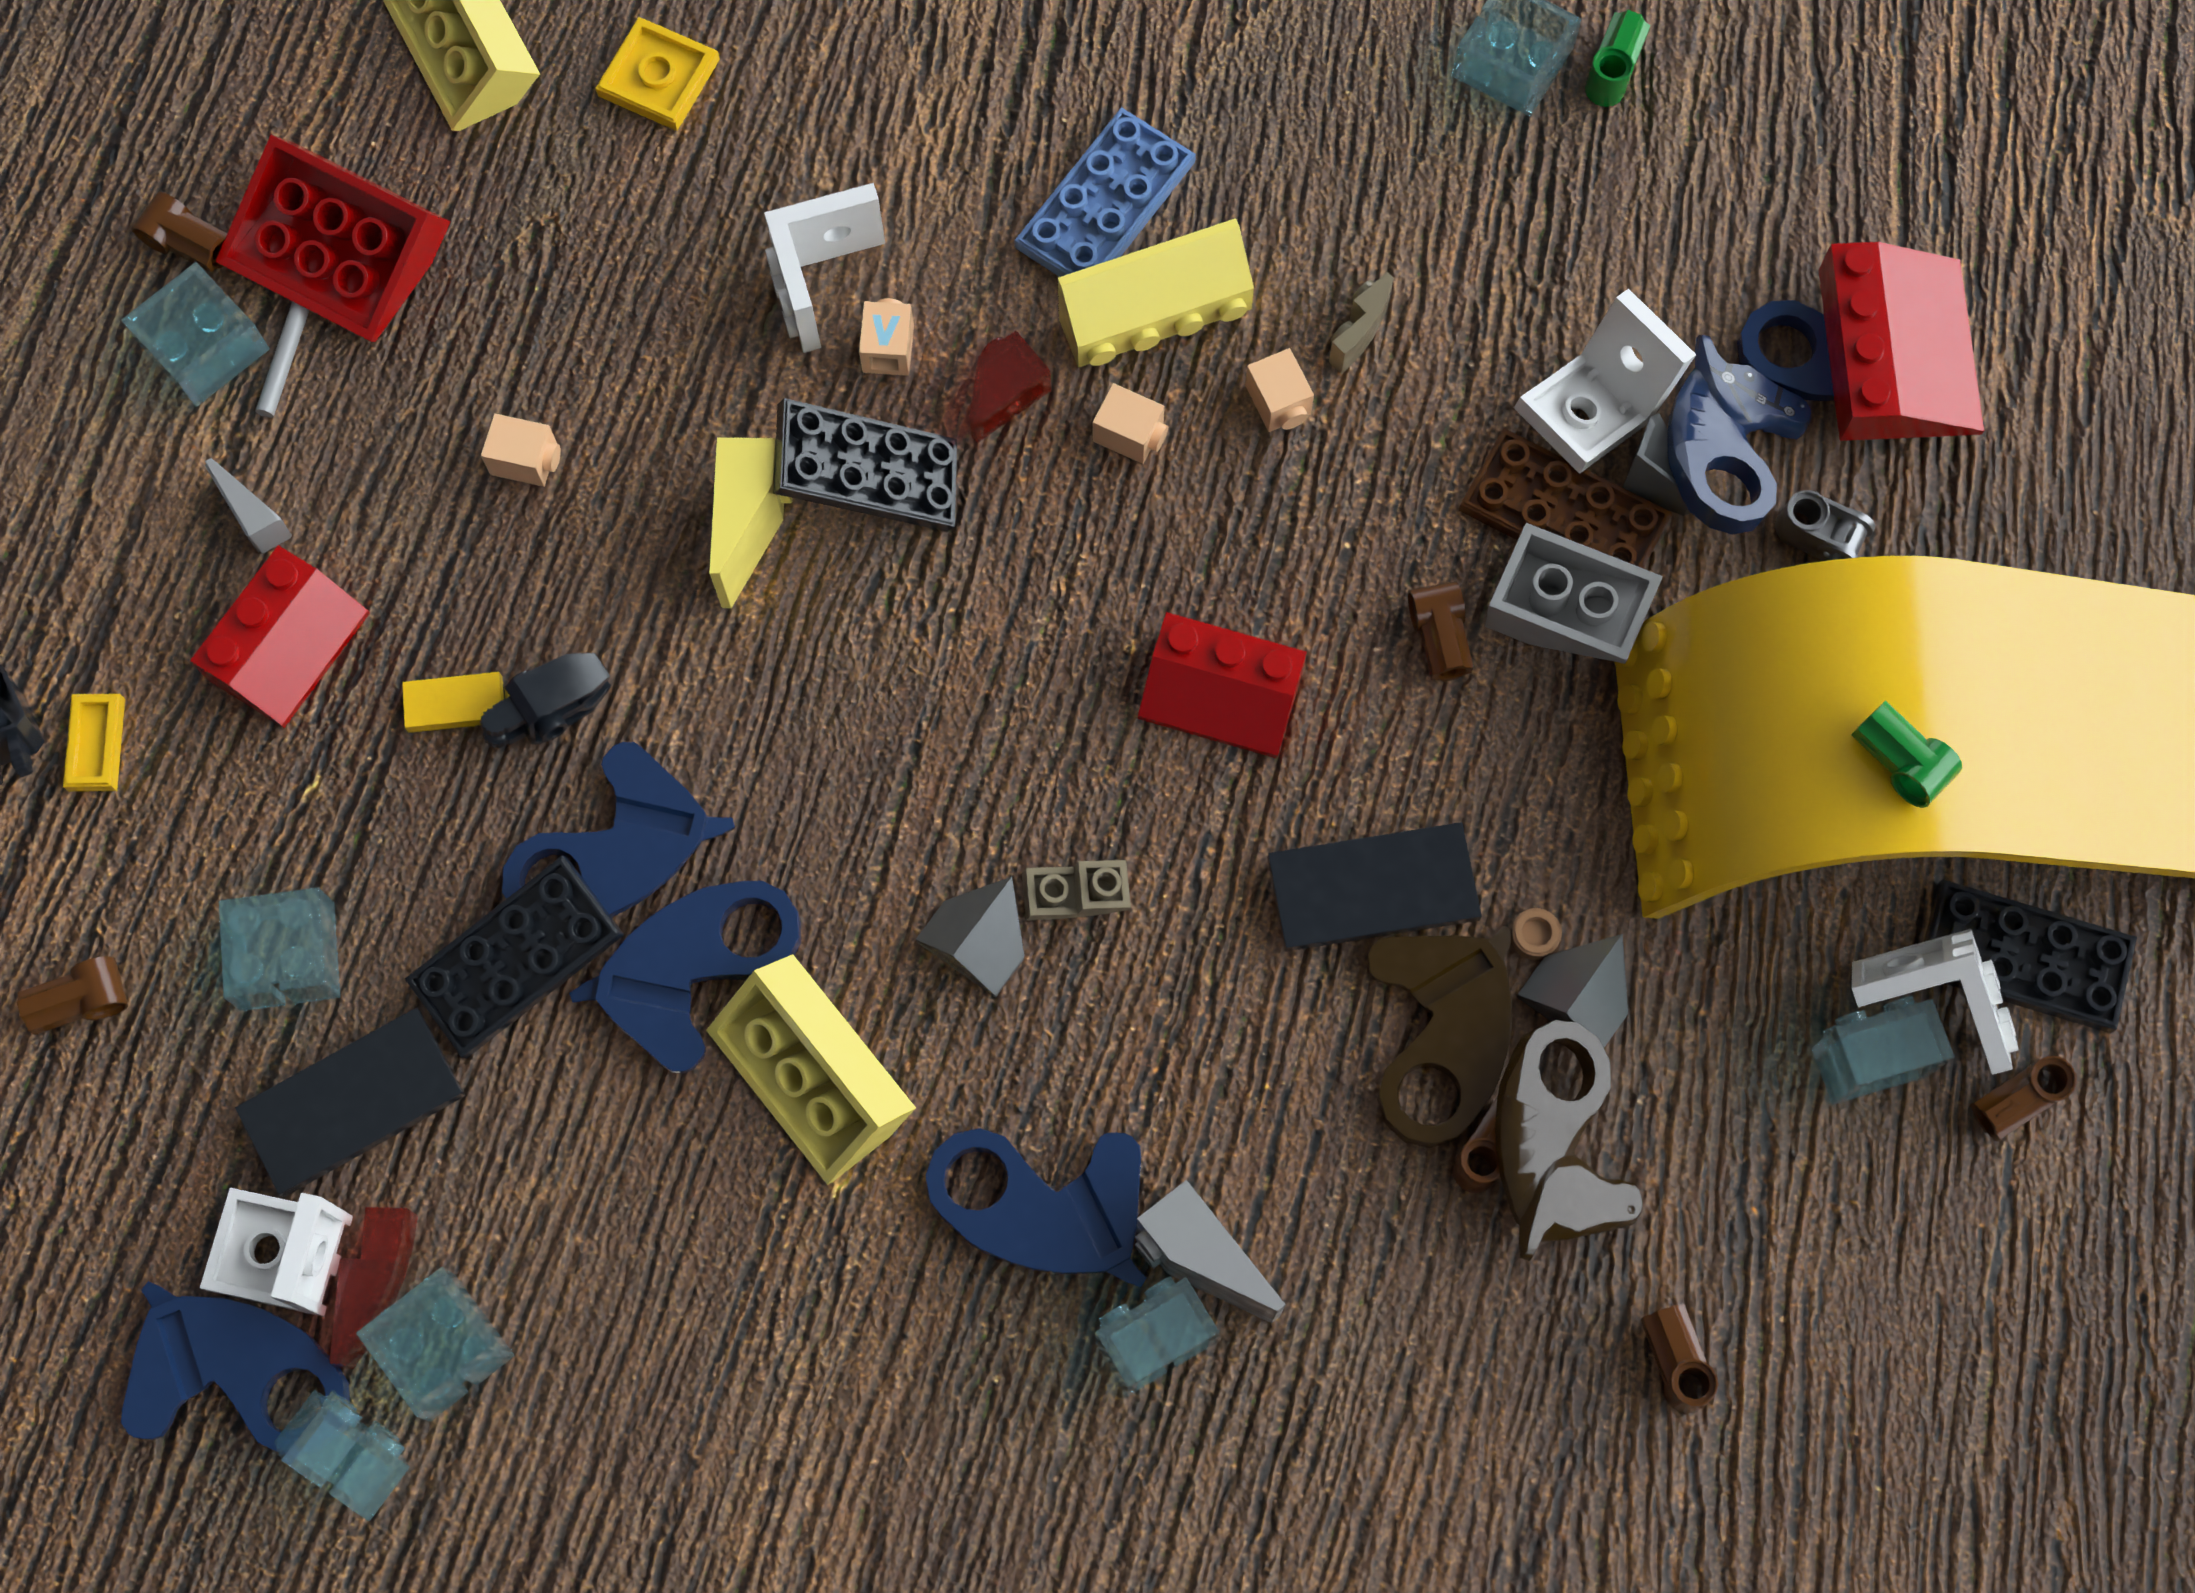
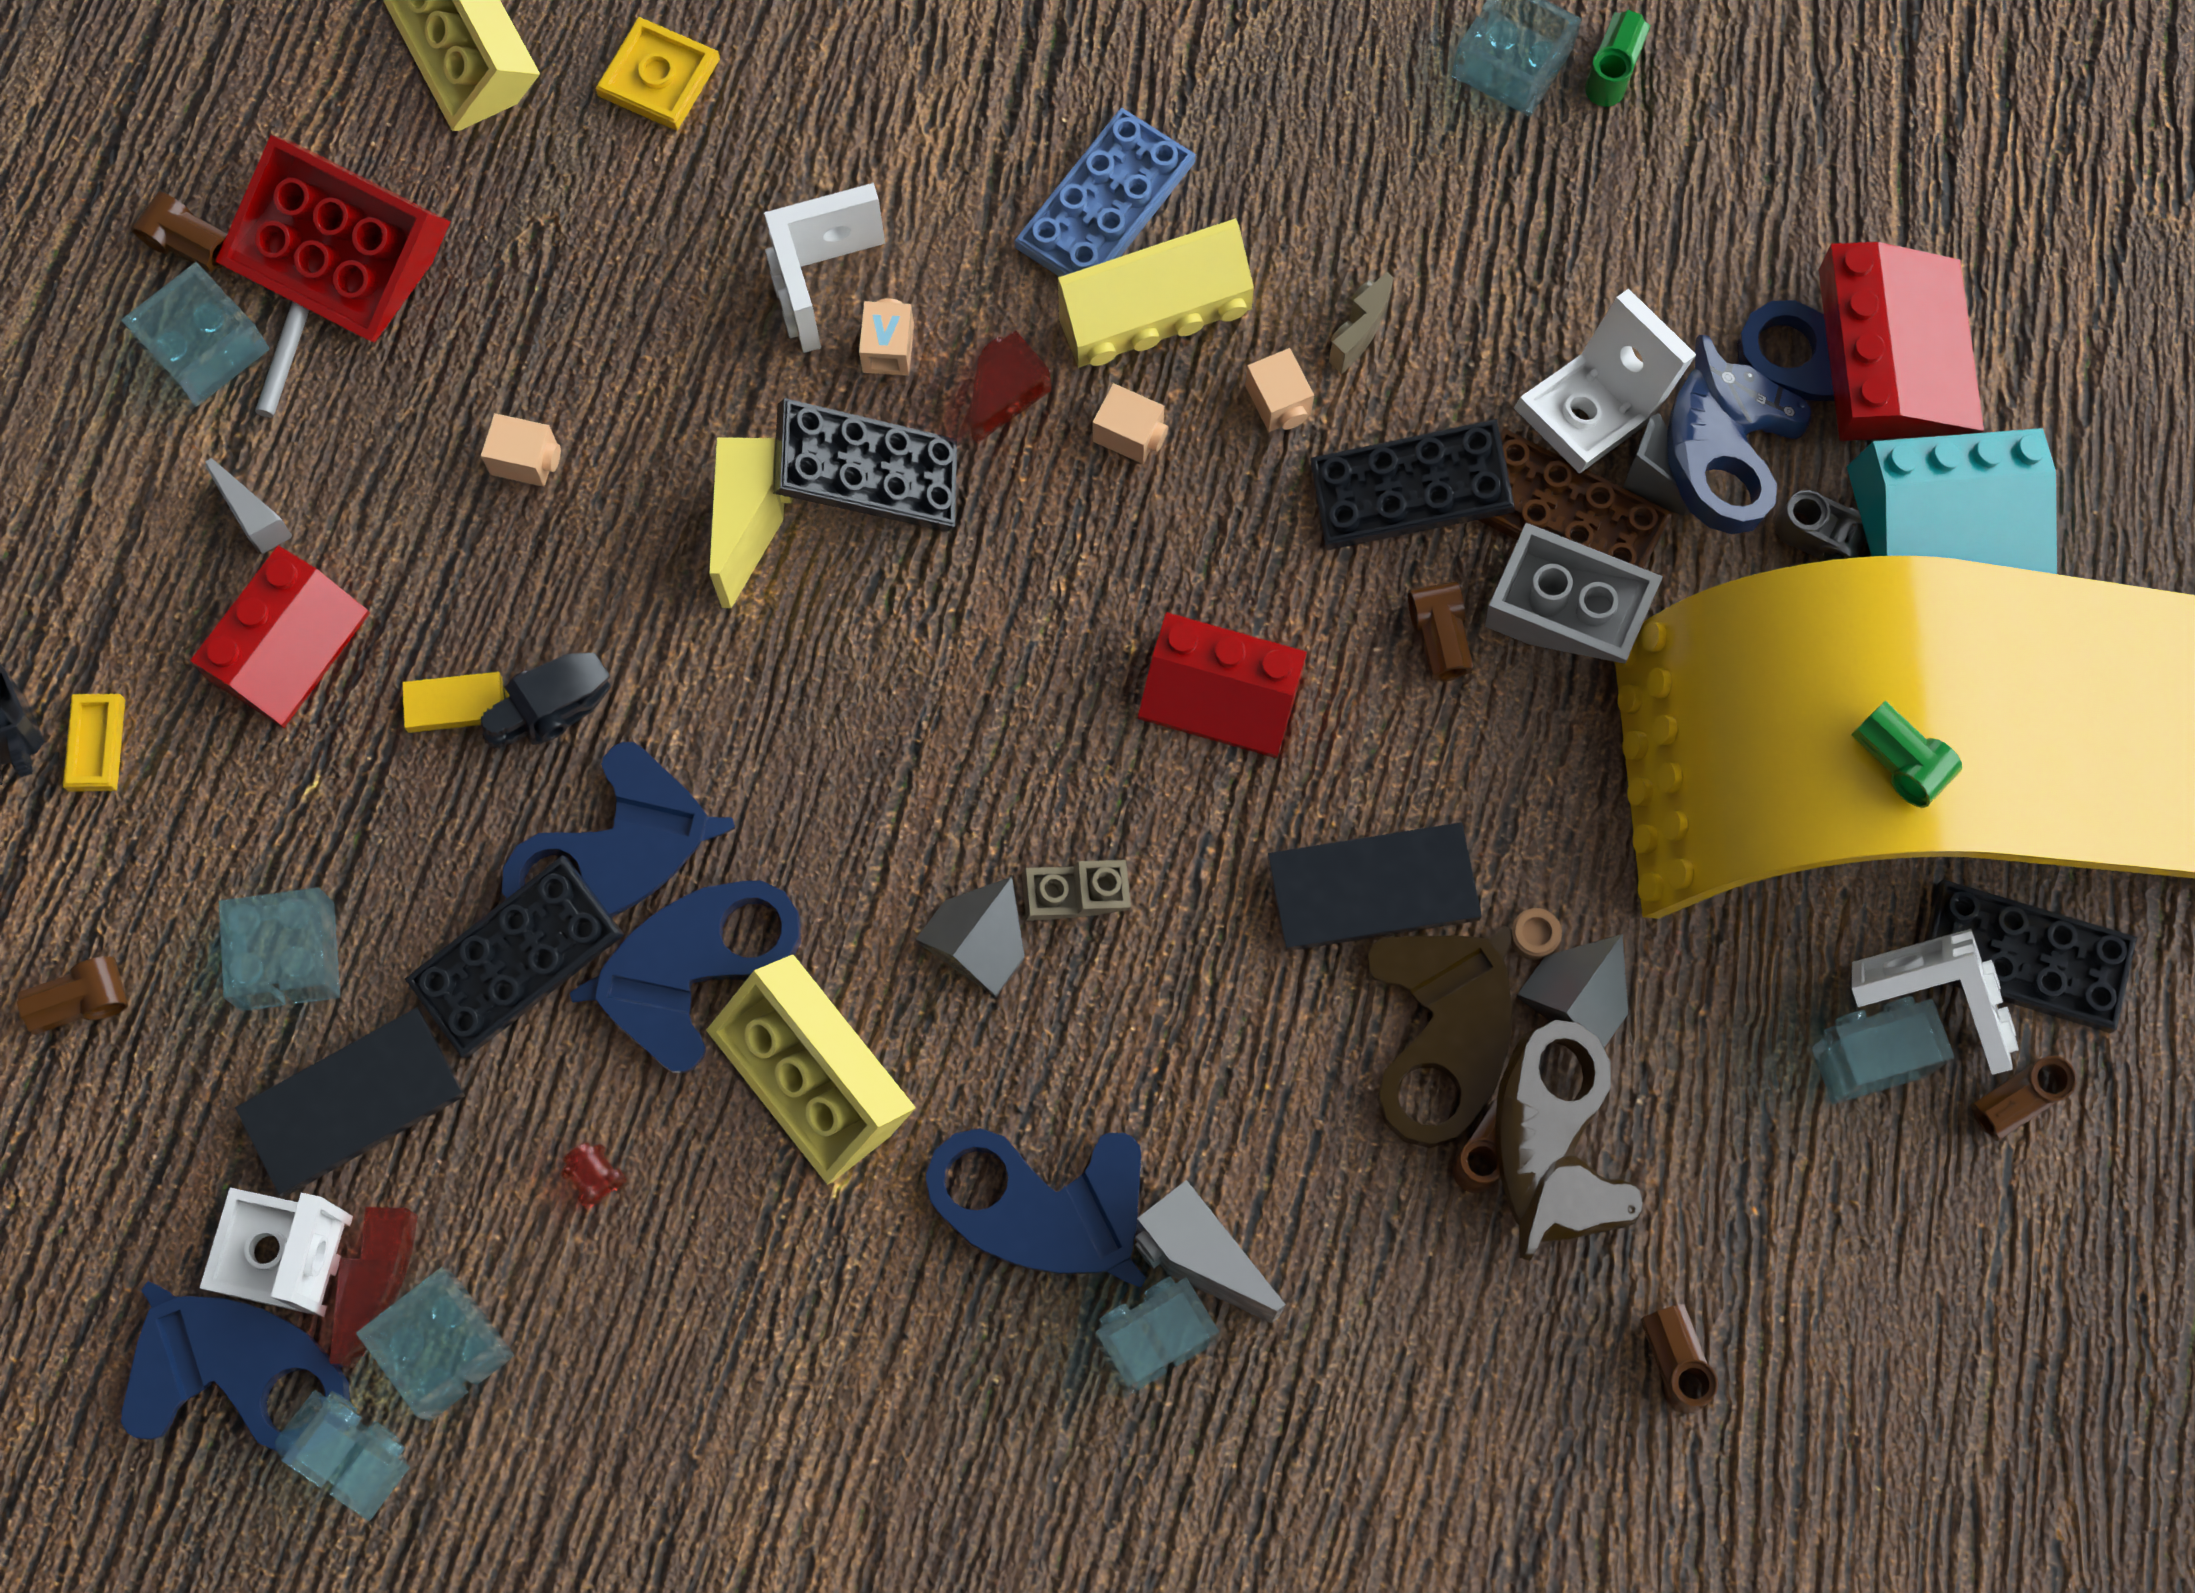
none -> clear red brick [560,1142,627,1209]
none -> black tile [1310,419,1515,551]
none -> slope [1846,428,2057,574]

